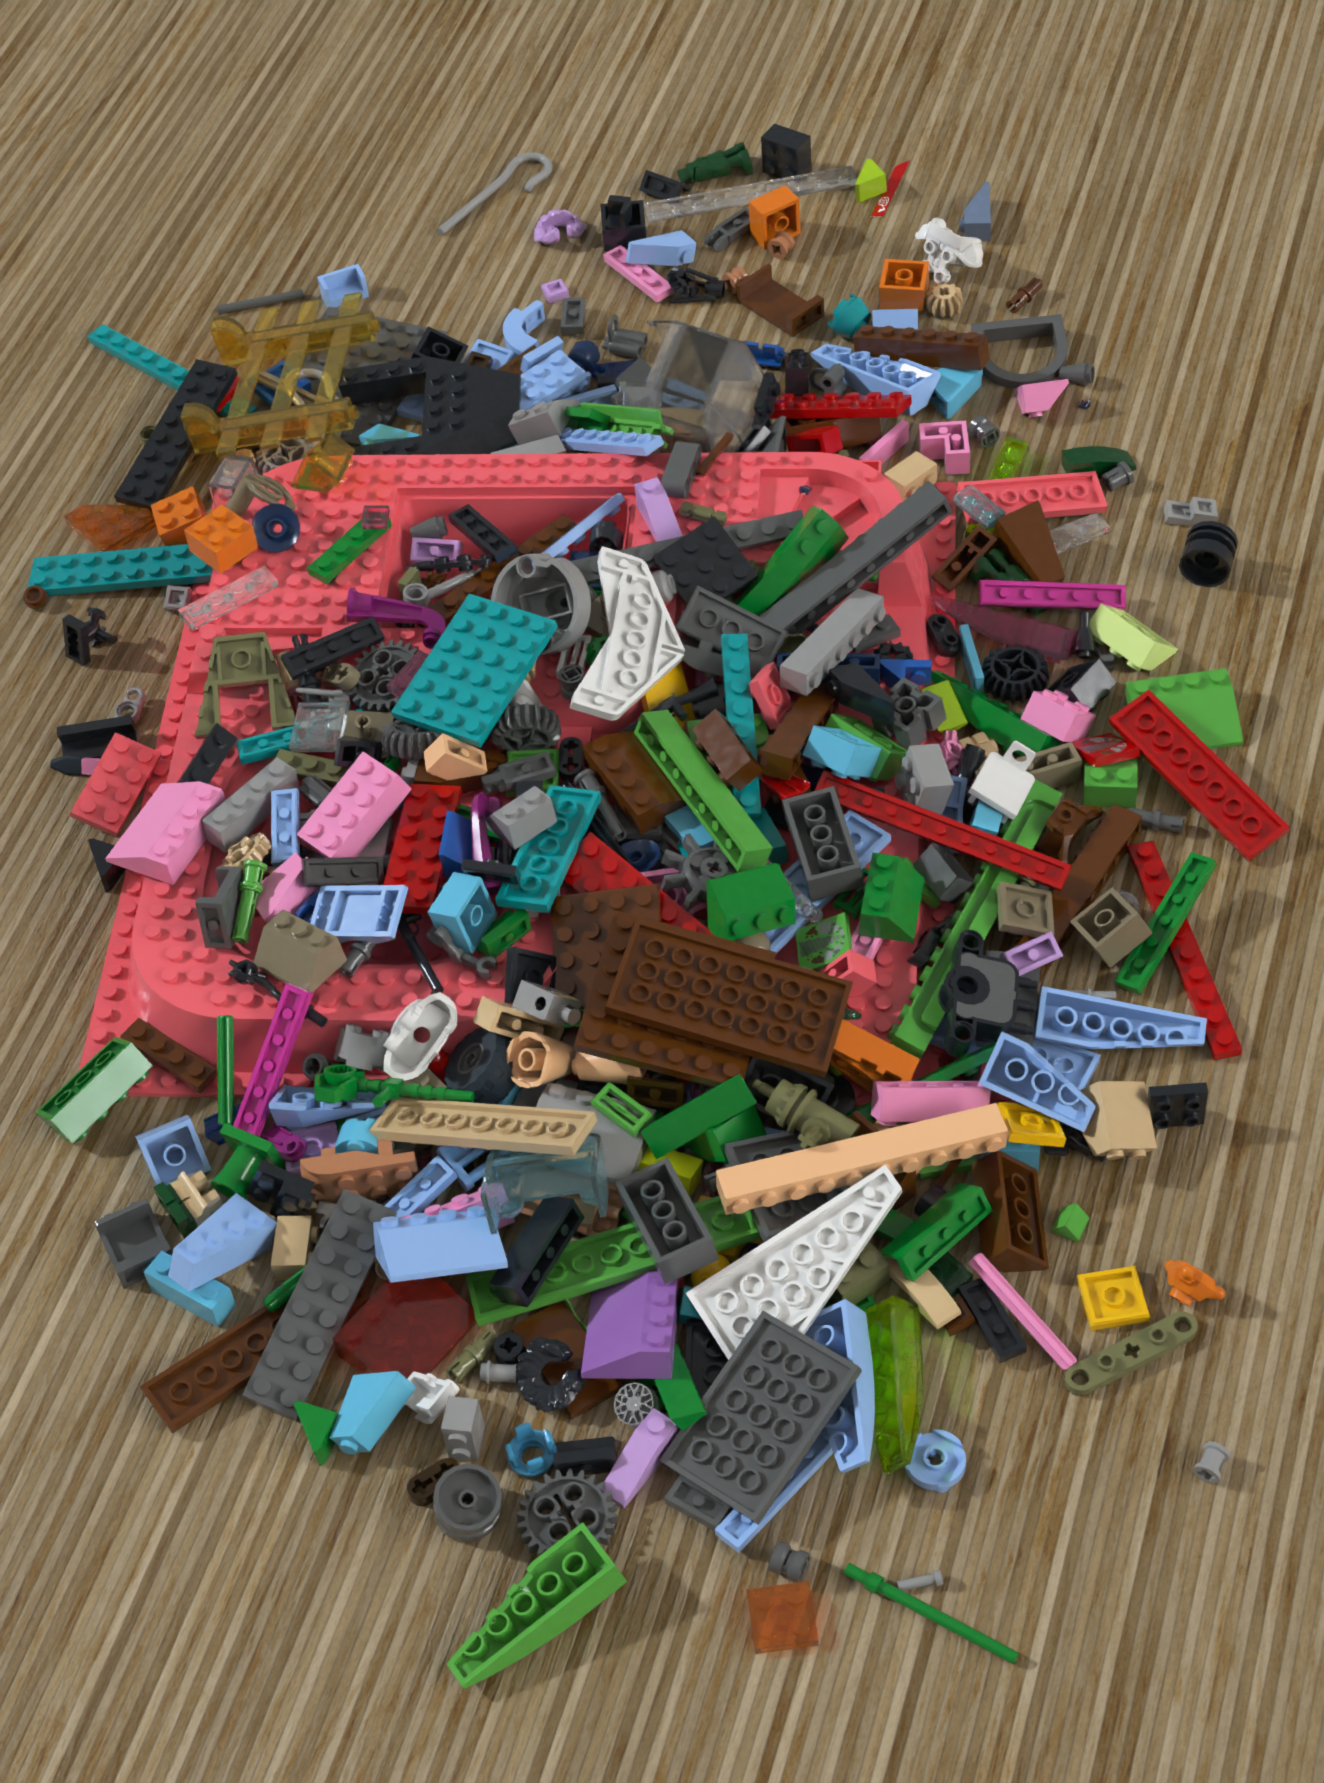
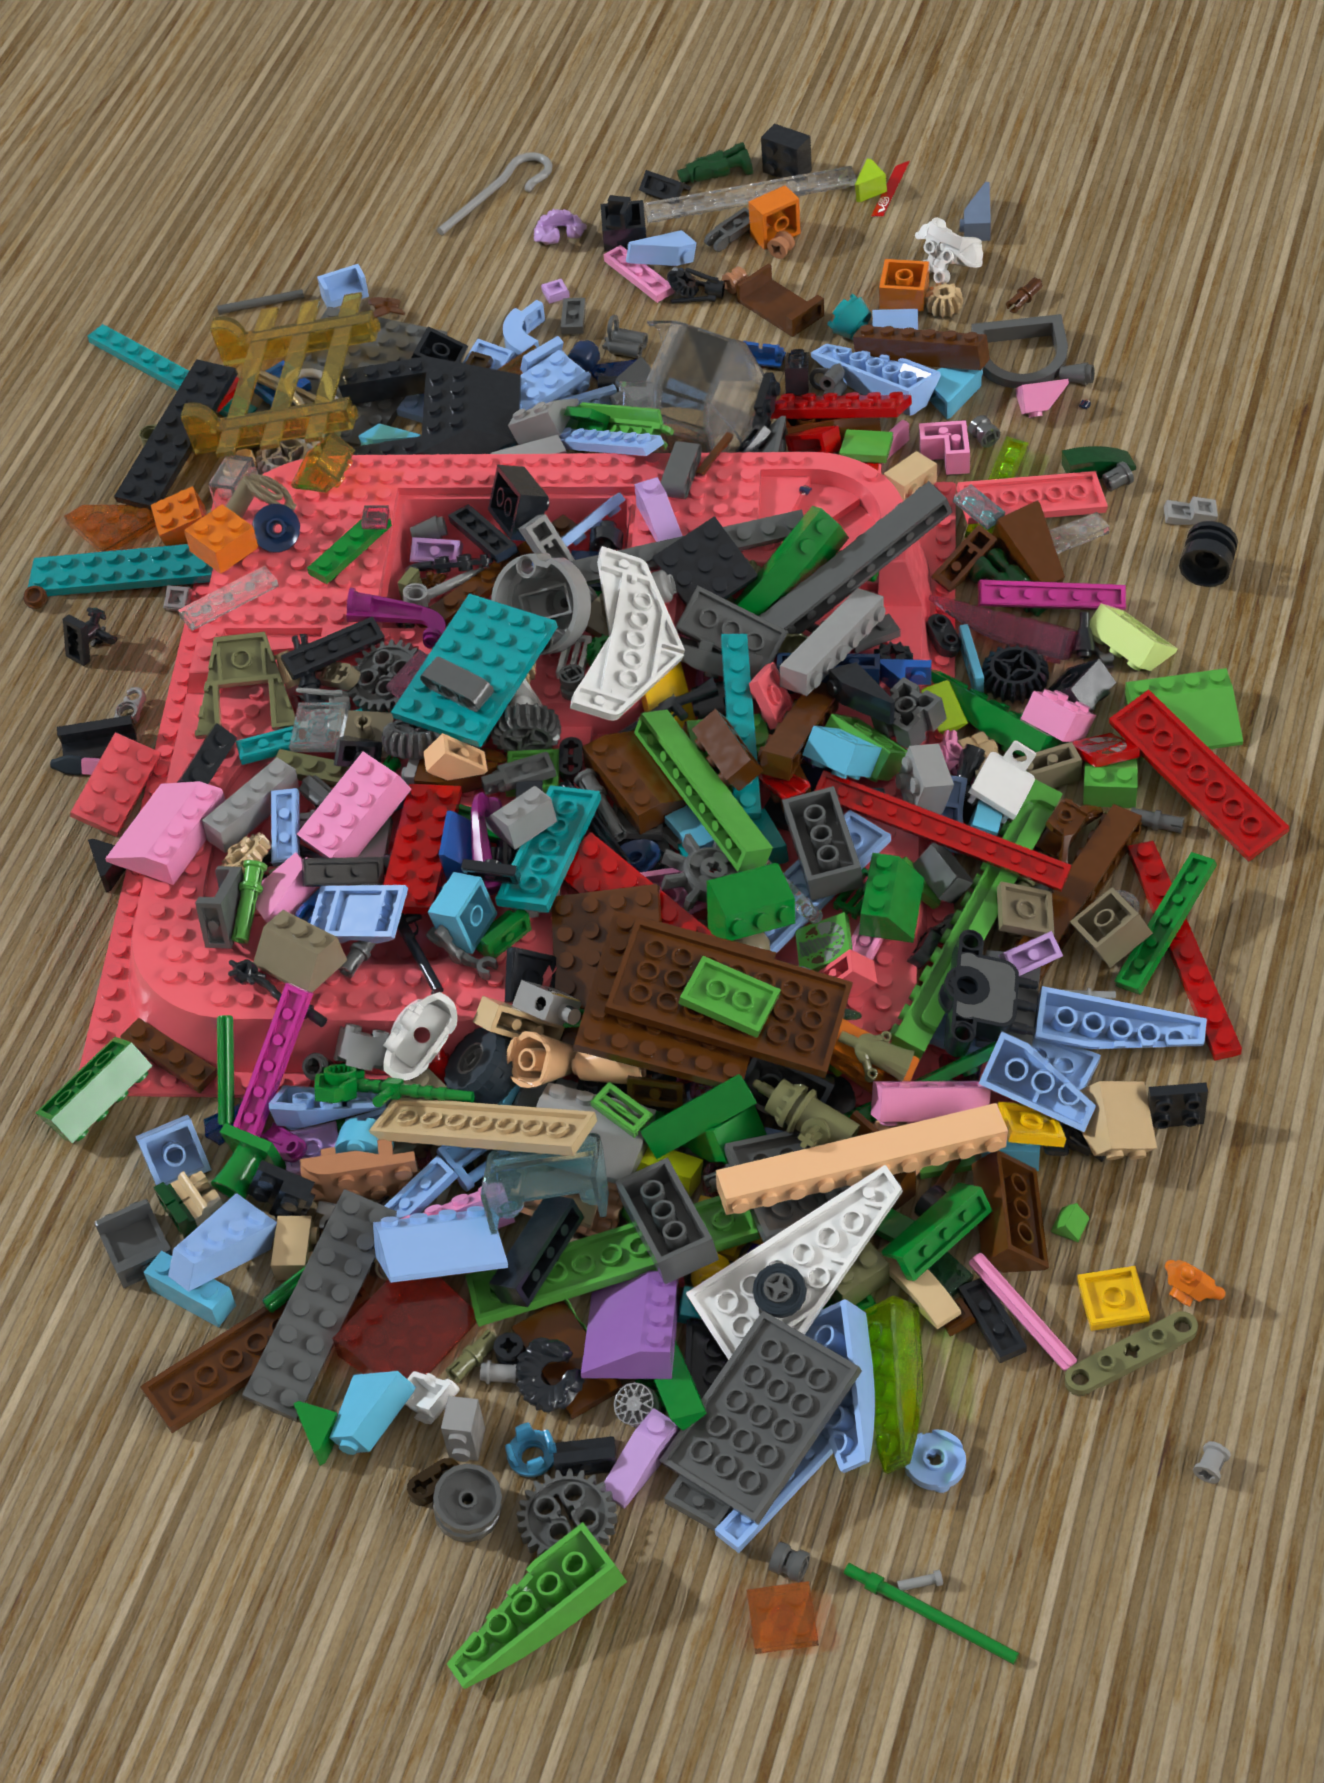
olive axle [680,501,727,526] -> none
none -> reddish brown piece [368,297,405,318]
none -> dark grey beam [420,657,494,712]
none -> black brick [488,465,549,541]
none -> light grey slope [518,514,575,561]
none -> bright green plate [679,956,781,1038]
none -> black wheel [752,1263,807,1318]
none -> olive piece [838,1031,914,1083]
none -> bright green tile [839,429,893,463]

